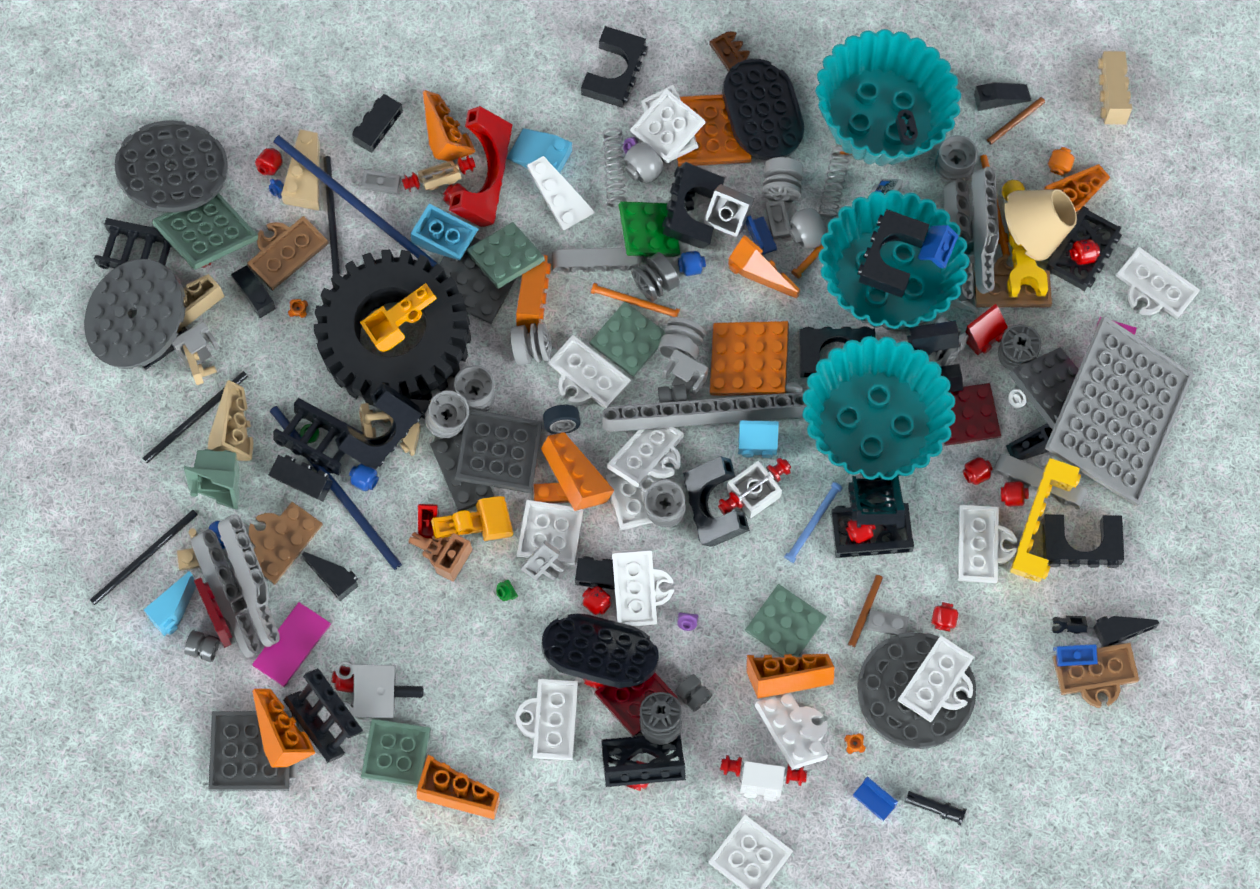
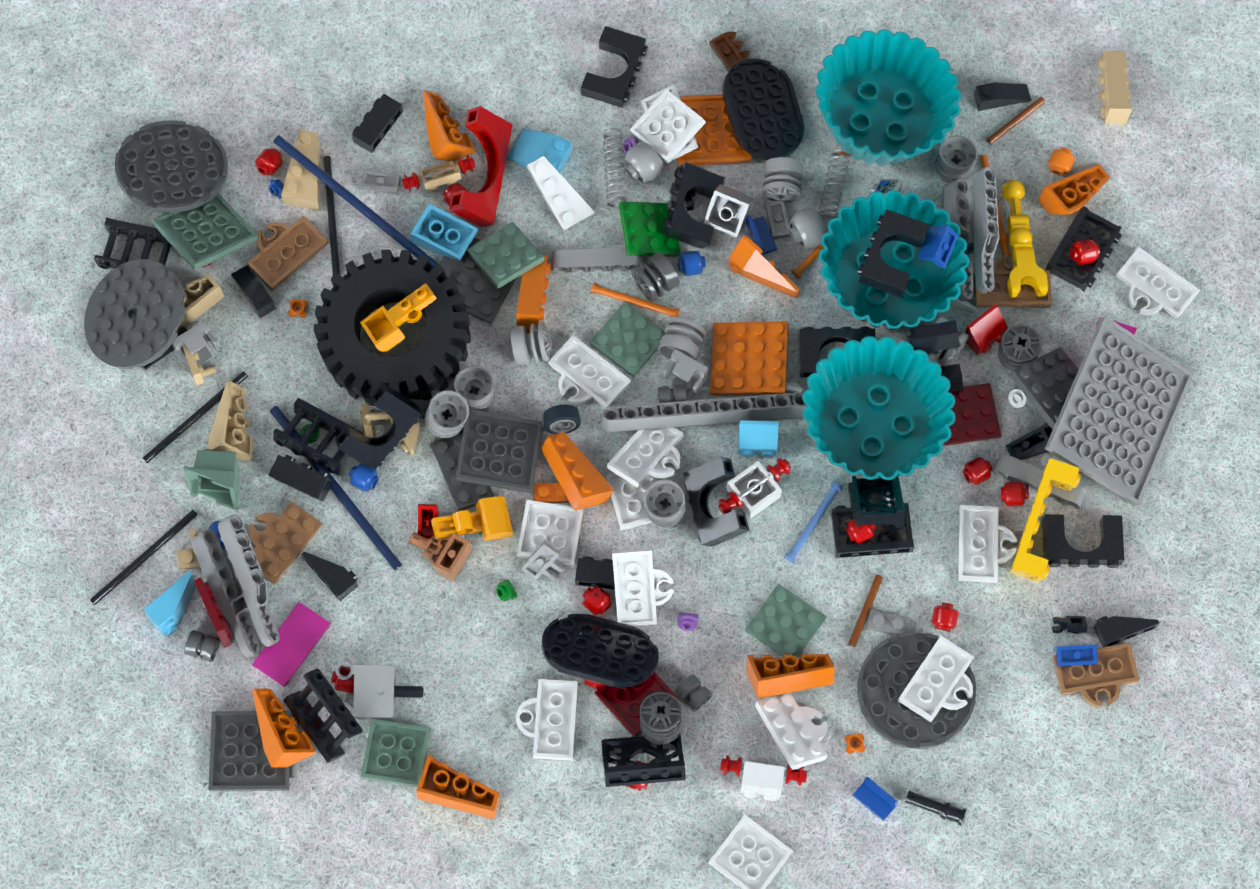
black beam [896,109,918,145] -> none
tan cone [1004,189,1077,261] -> none

